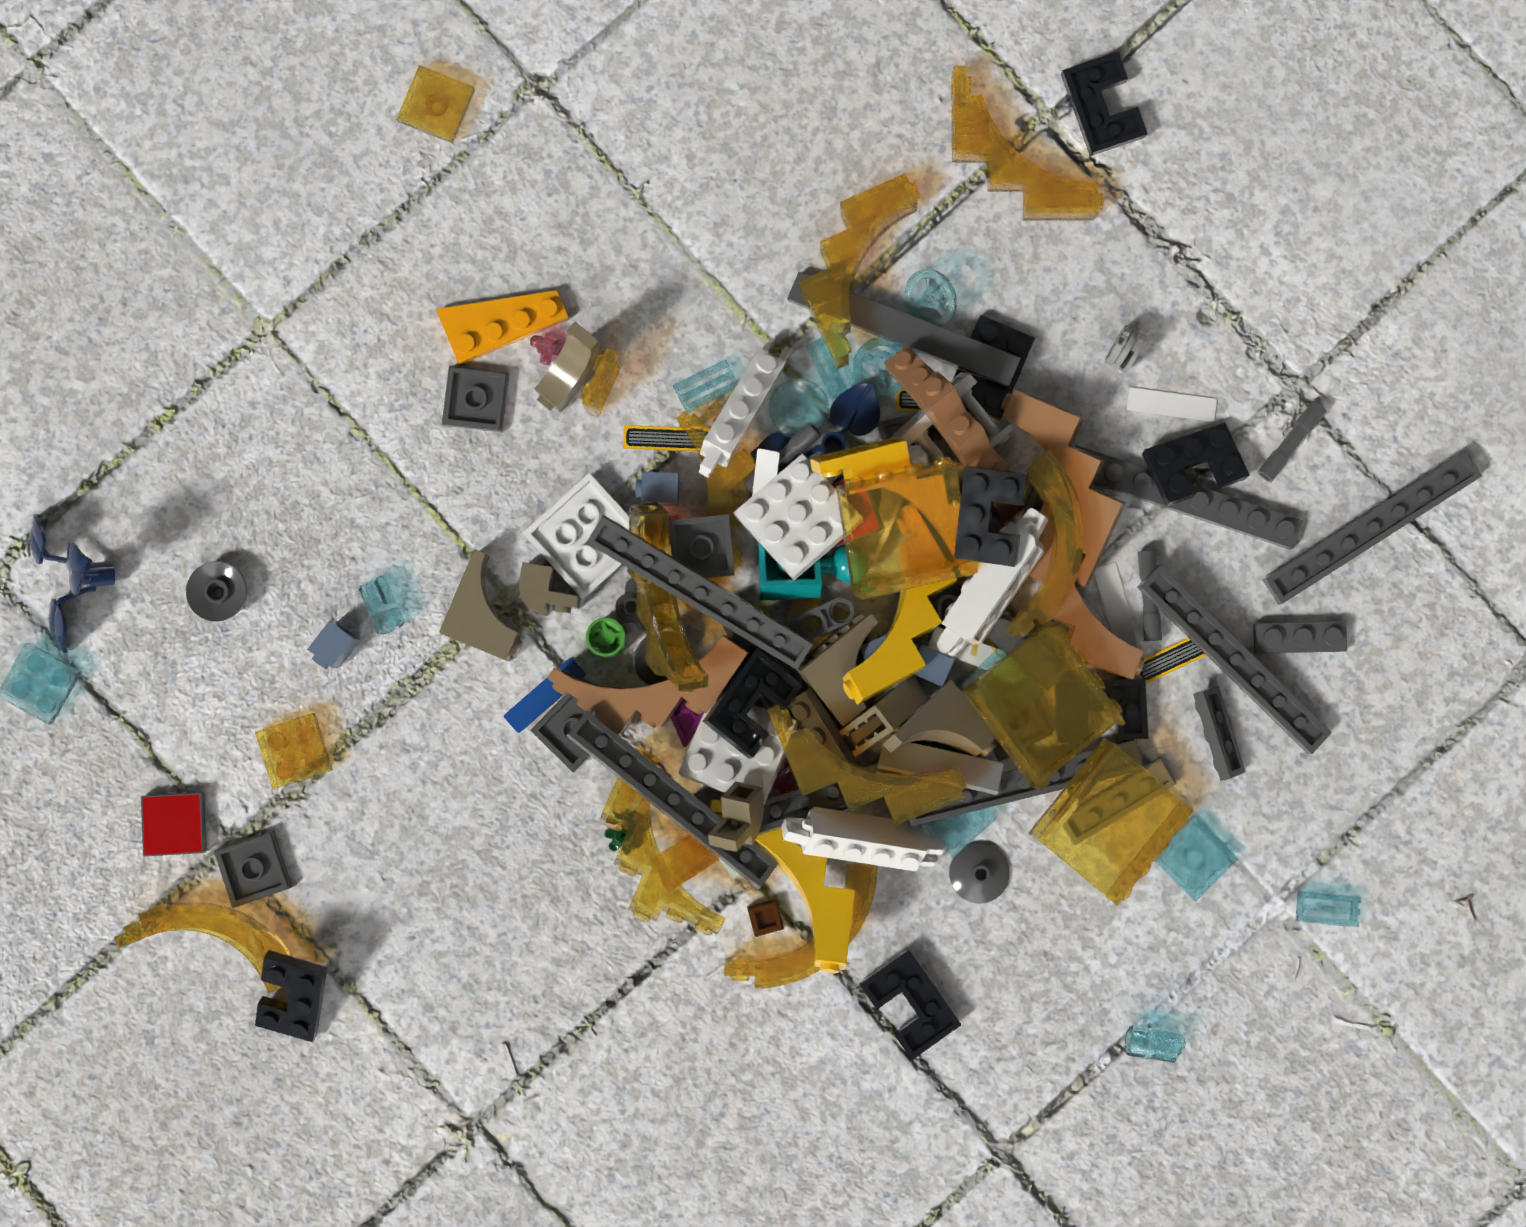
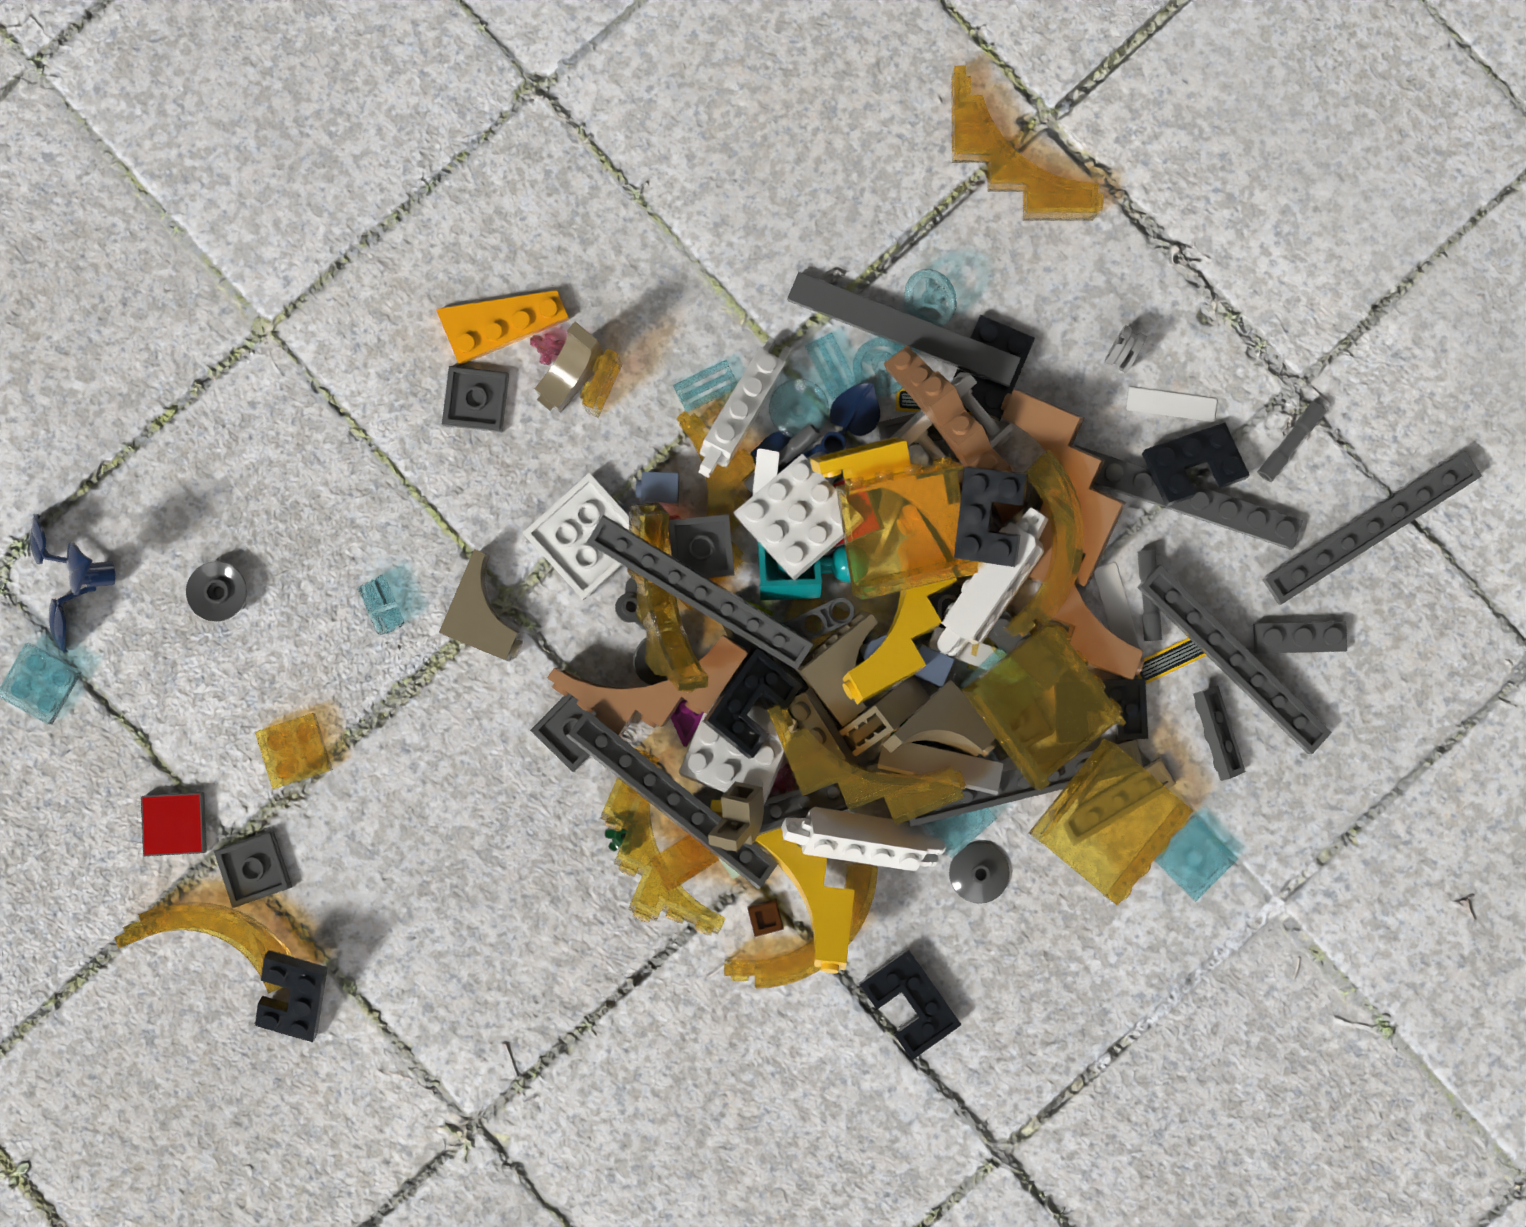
sand blue brick [307,620,360,669] -> none
clear yellow plate [396,65,475,144] -> none
blue sticker [504,657,586,733] -> none
dark tan brick [519,562,581,616] -> none
bright green wheel [586,617,628,658] -> none
sticker [623,425,711,452] -> none
clear yellow arch [799,173,920,369] -> none
black plate [1061,51,1148,156] -> none
clear light blue arm [1125,1025,1186,1063] -> none
clear light blue tile [1295,890,1361,927] -> none

